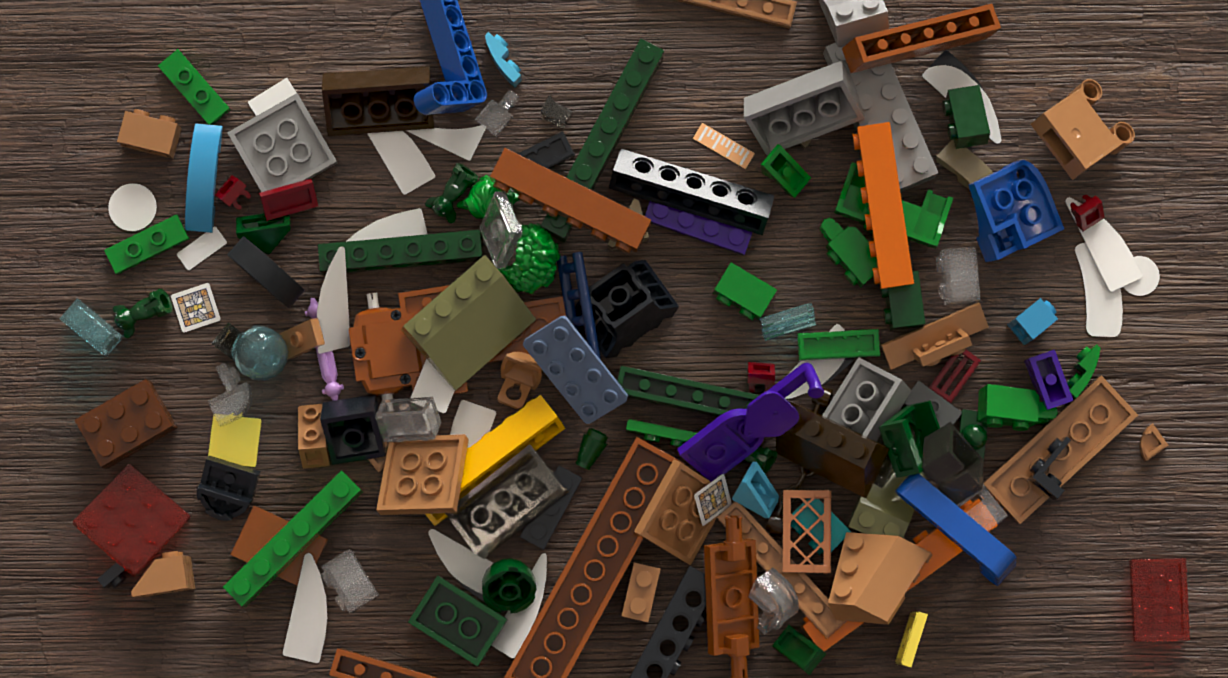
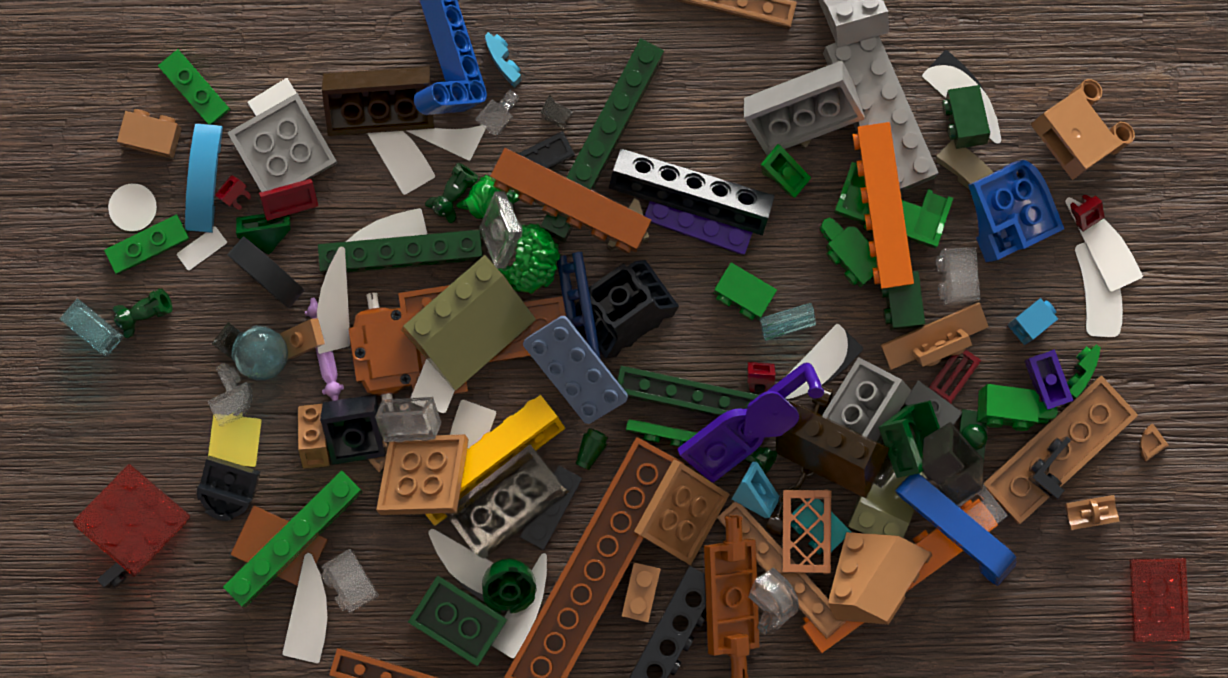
reddish brown brick [74,379,177,469] -> none
medium nougat slope [131,551,195,597] -> none
sticker [171,283,221,332] -> none
medium nougat piece [497,352,542,410] -> none
light nougat sticker [693,123,755,169] -> none
sticker [694,474,732,526] -> none
dark green tile [772,625,826,675] -> none
green plate [797,329,880,361] -> none
dark orange brick [842,4,1001,73] -> none
light yellow tile [895,611,928,667] -> none
white sticker [1123,256,1160,296] -> none
none -> medium nougat hips [1065,495,1120,530]

